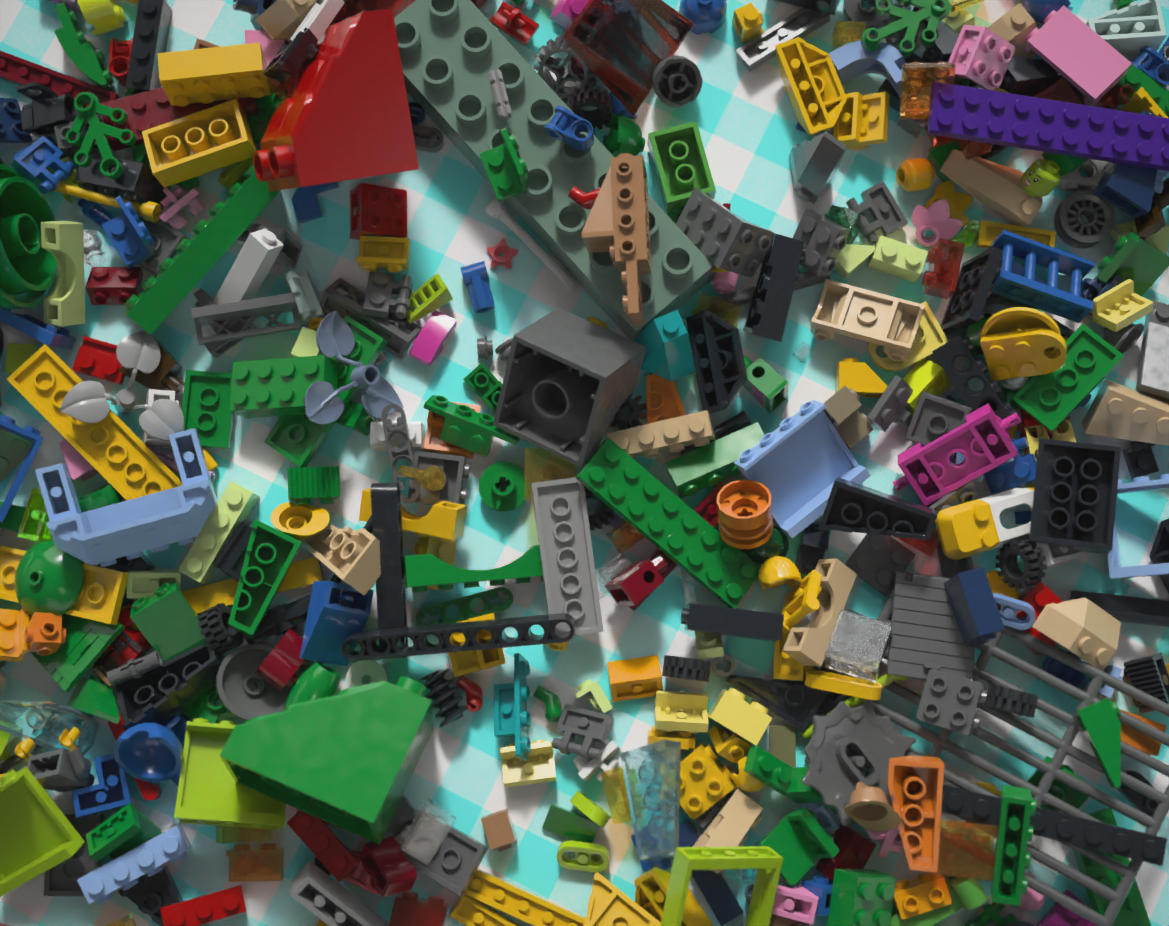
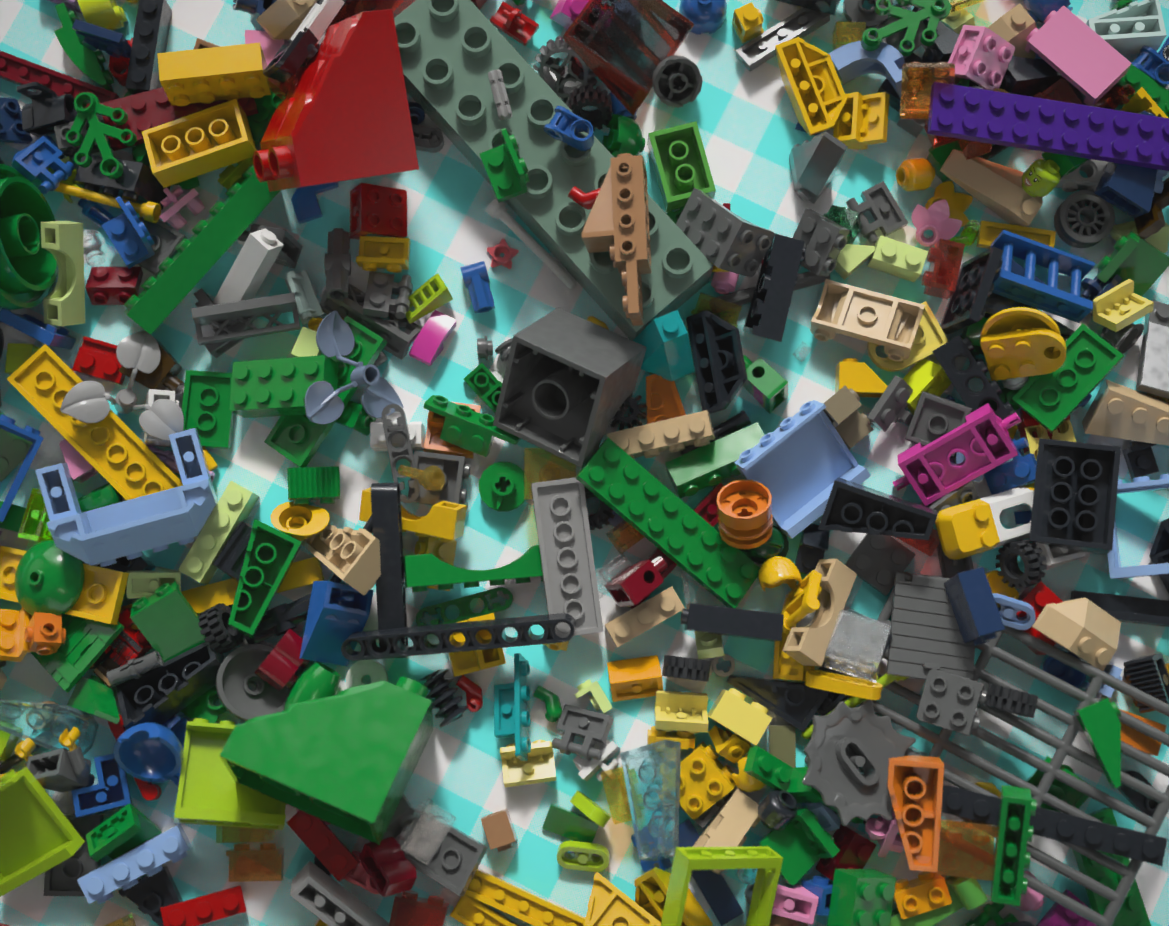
medium nougat piece [844,782,900,832] -> none
none -> dark blue plate [72,19,131,59]
none -> dark grey piece [324,228,351,302]
none -> tan arch [604,586,685,648]
none -> black head [758,790,798,831]

